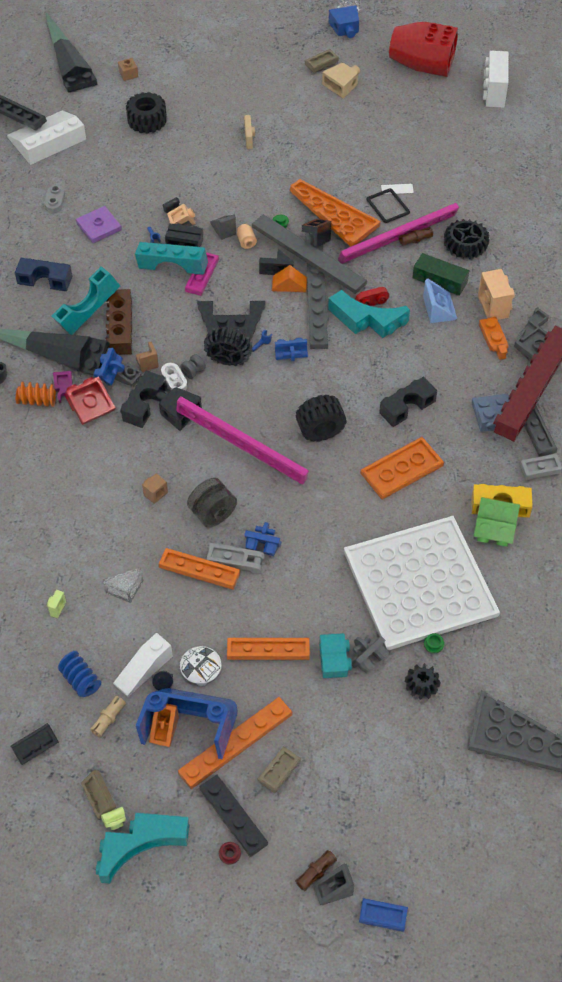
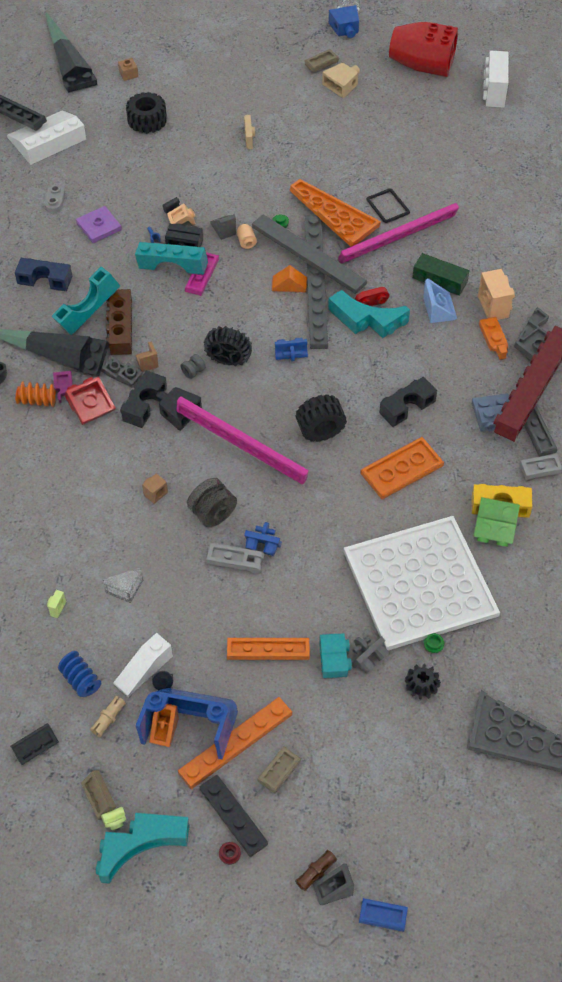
blue hips [93,348,125,386] -> none
orange plate [159,548,240,590] -> none
white plate [161,363,187,391] -> none
white dish [180,646,221,686] -> none
black wing [197,301,265,342] -> none
blue hand [252,330,272,352] -> none
black slope [259,249,294,275] -> none
black panel [302,219,332,247] -> none
white sticker [381,184,414,194] -> none
reddish brown pin [399,227,433,246] -> none
black gear [444,219,490,259] -> none

